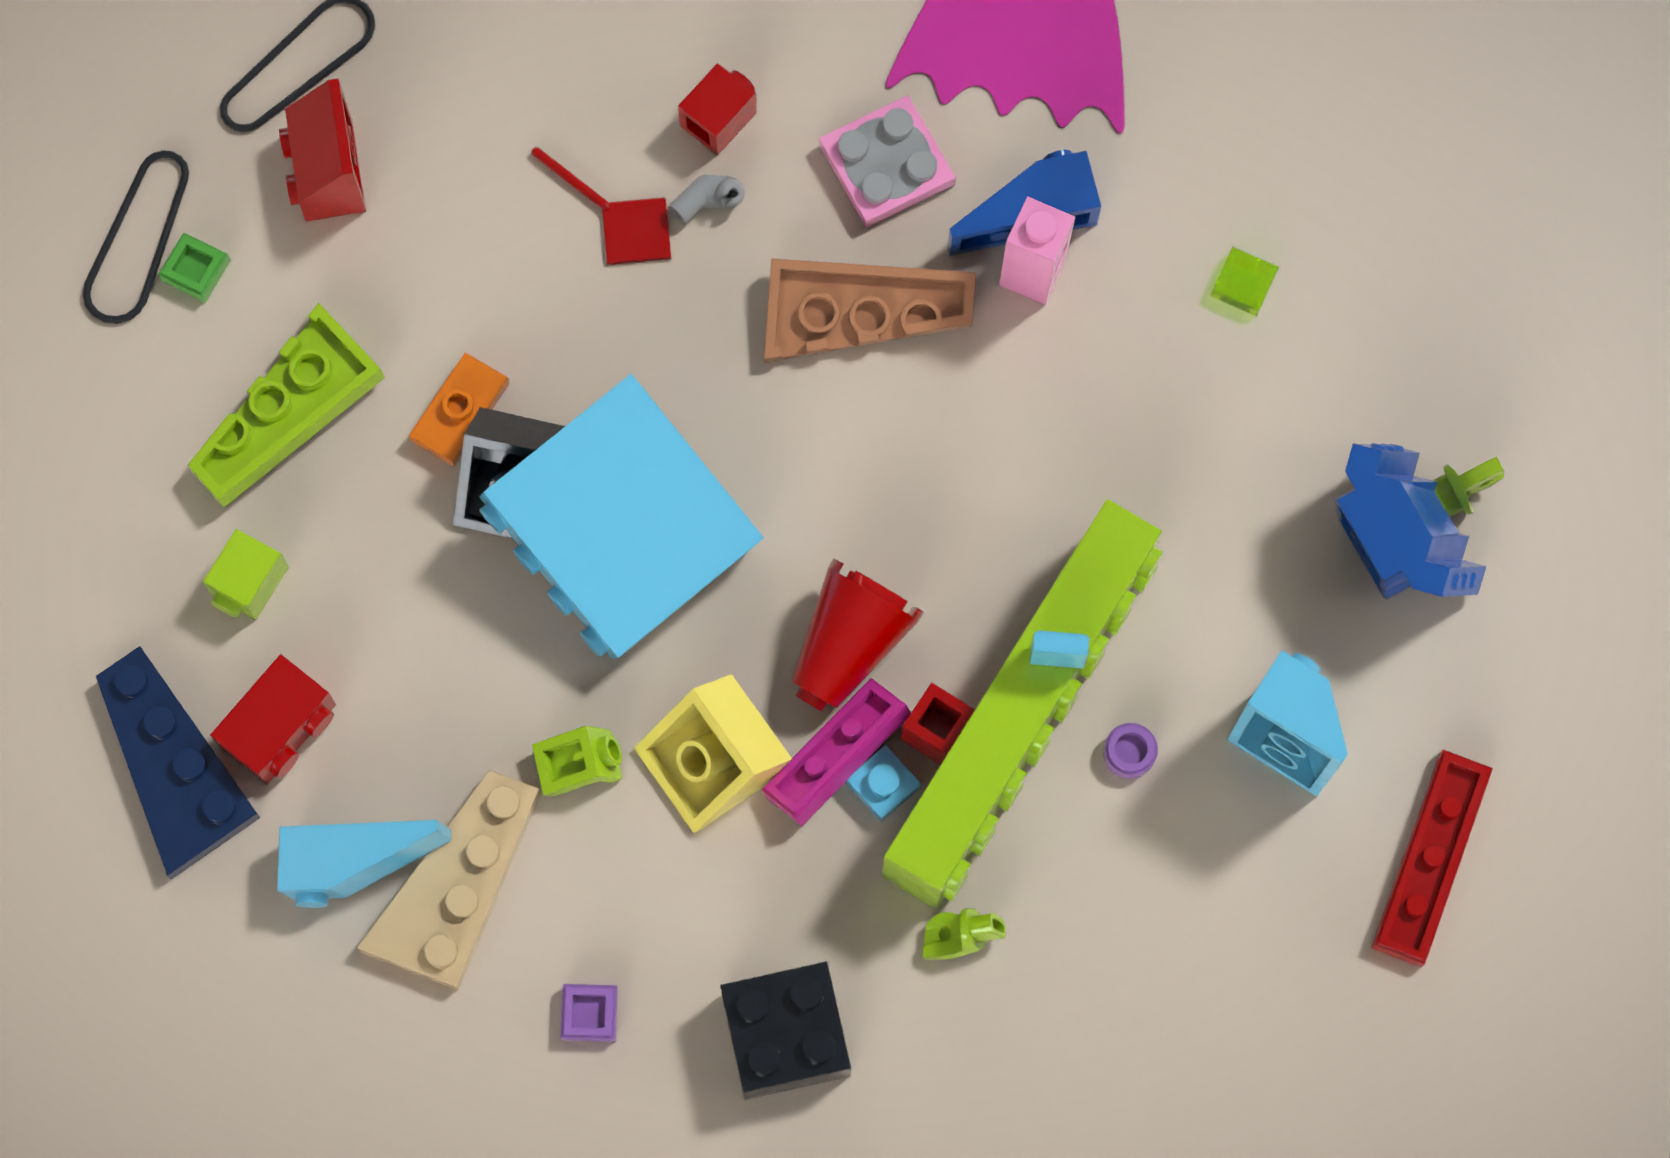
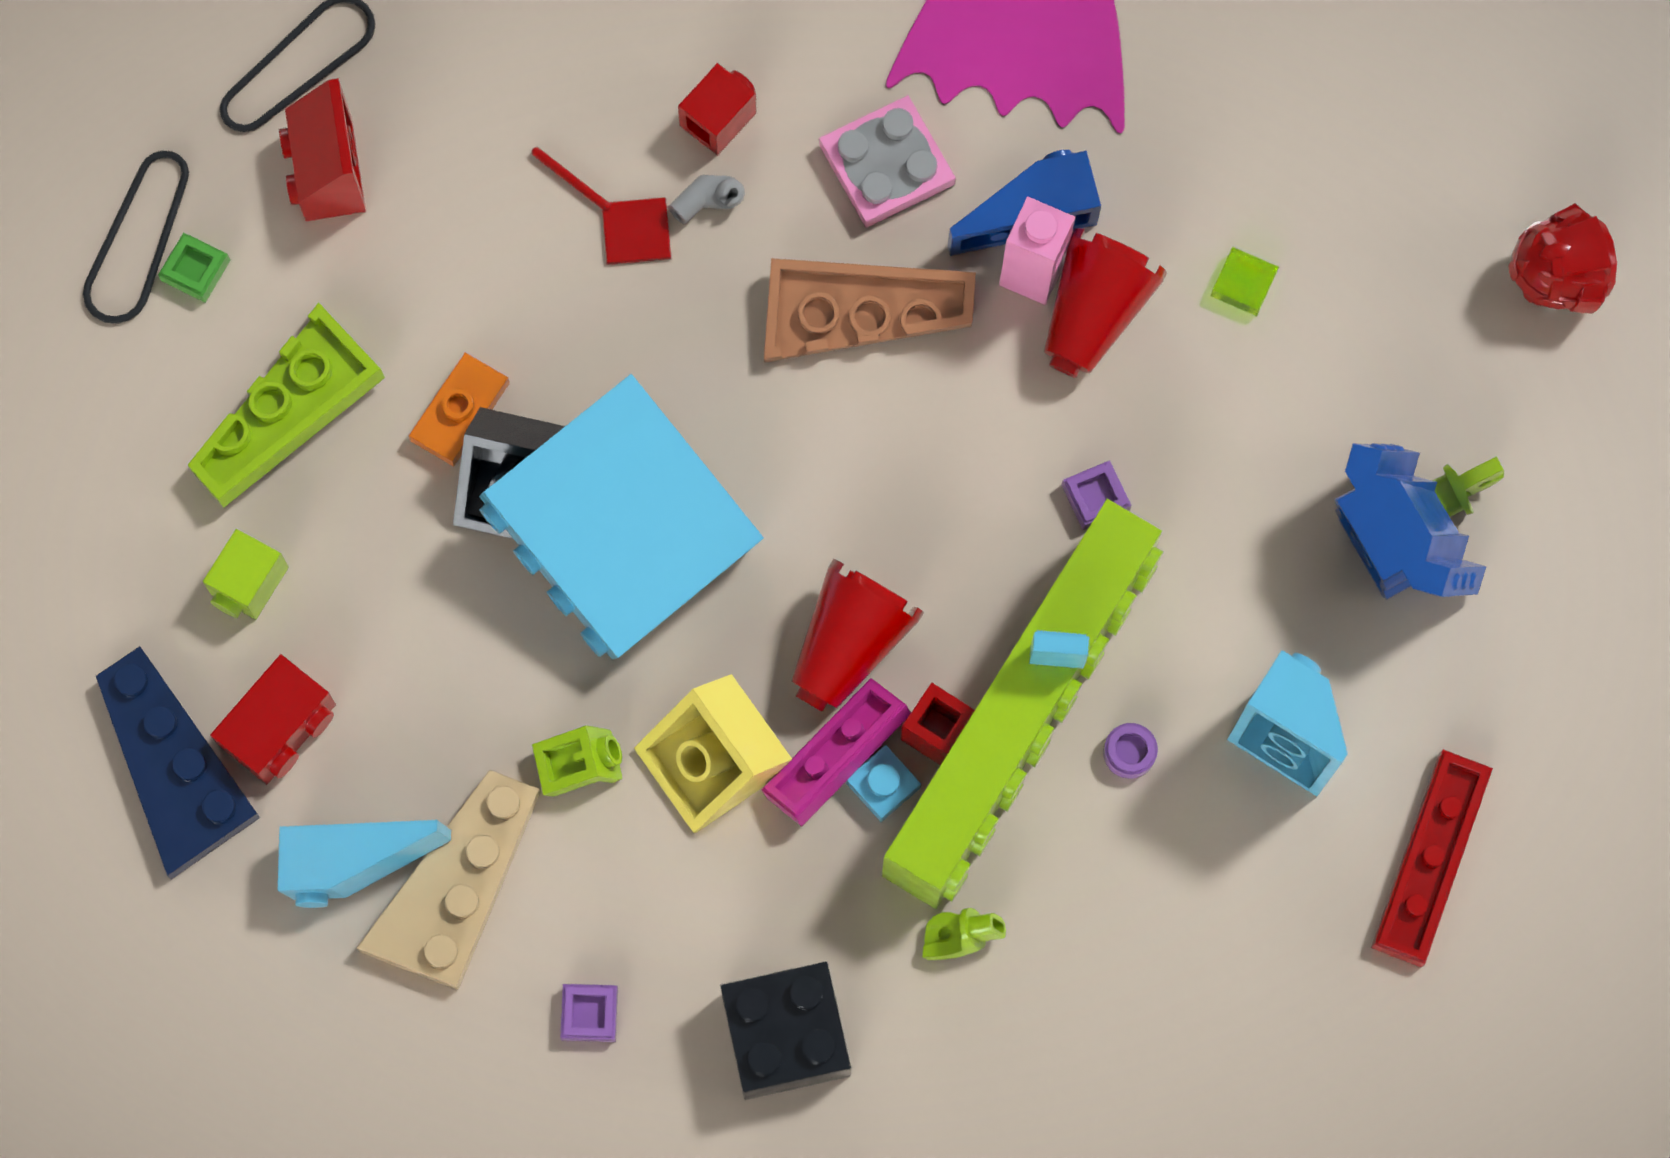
none -> red cone [1044,228,1167,378]
none -> medium lavender tile [1061,460,1132,530]
none -> red helmet [1508,203,1617,314]

